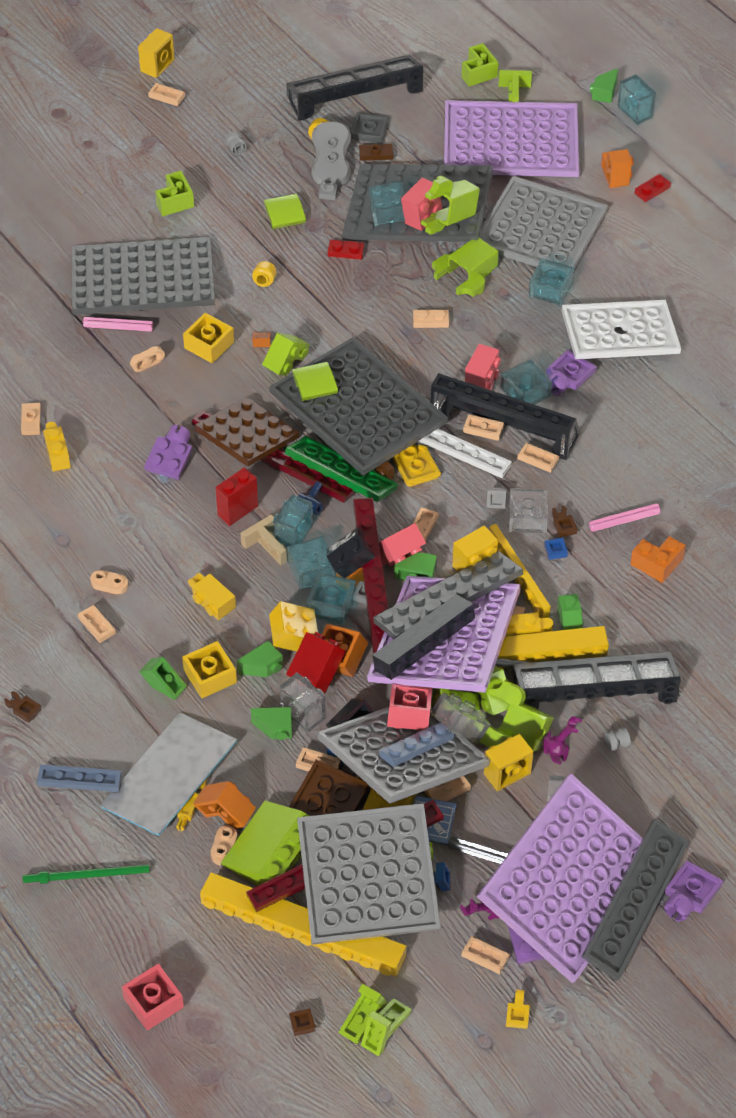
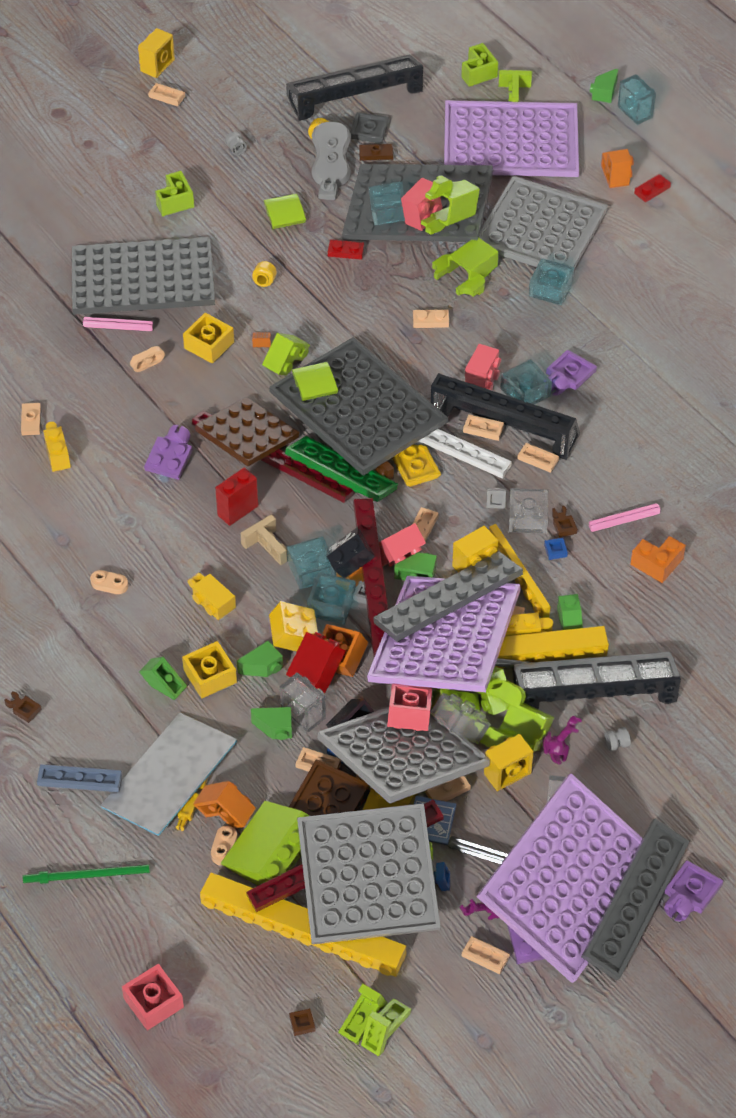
light nougat plate [77,605,116,643] -> none
clear light blue brick [273,494,313,552] -> none
dark blue piece [295,481,323,515] -> none
brick [372,594,475,680] -> none
sand blue plate [380,722,455,767] -> none
yellow plate [506,989,530,1029] -> none
white plate [561,300,681,359] -> none

